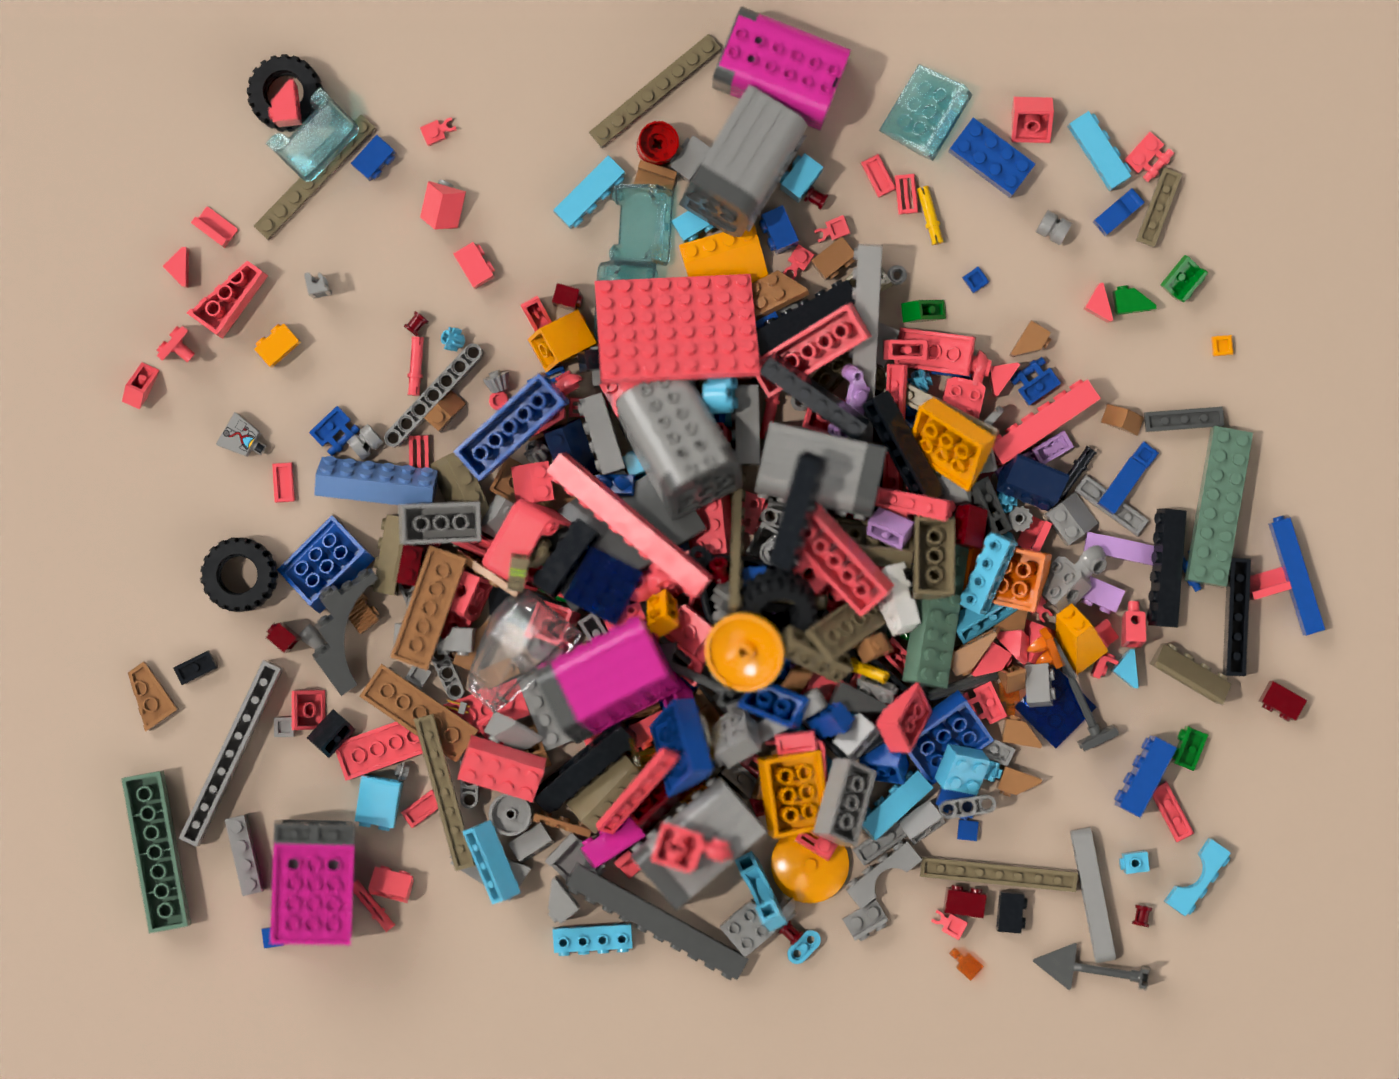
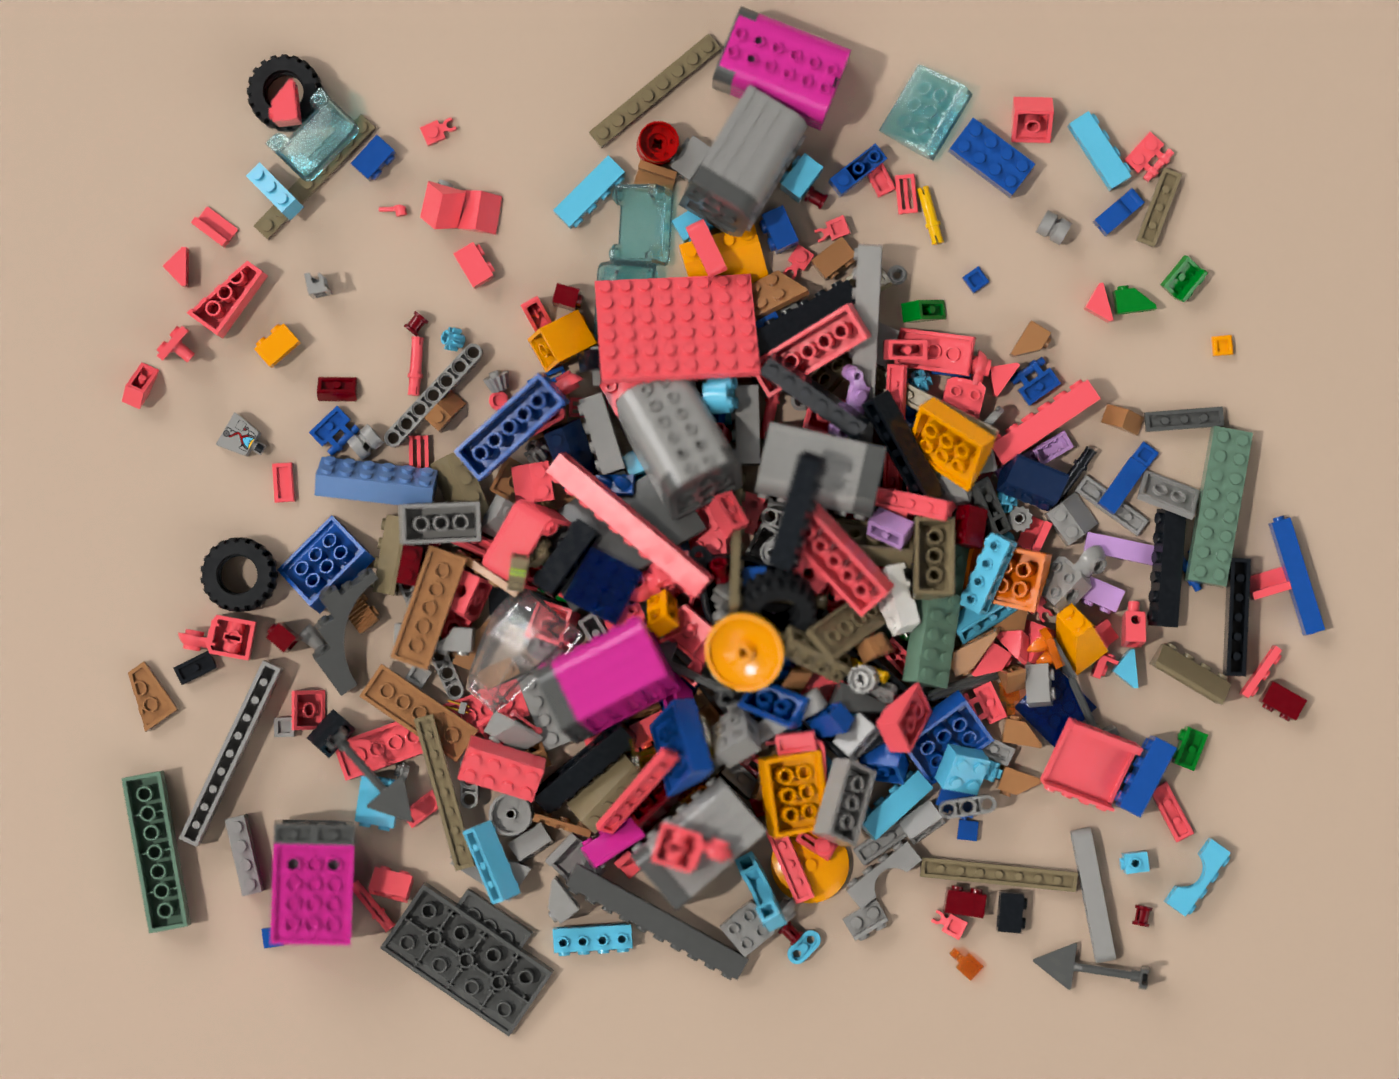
none -> coral brick [178,615,258,661]
none -> medium azure brick [246,162,304,221]
none -> dark red slope [317,377,357,401]
none -> dark grey piece [326,725,412,822]
none -> coral hand [379,204,407,217]
none -> dark grey slope [380,882,554,1036]
none -> coral slope [457,190,502,235]
none -> coral hinge [510,710,543,735]
none -> coral hinge [658,624,695,644]
none -> coral beam [685,219,727,278]
none -> coral panel [709,490,749,539]
none -> coral plate [766,832,815,904]
none -> blue slope [828,143,888,197]
none -> light grey wheel [848,664,879,693]
none -> coral panel [1040,717,1143,812]
none -> light grey tile [1137,470,1200,520]
none -> coral plate [1239,645,1282,698]

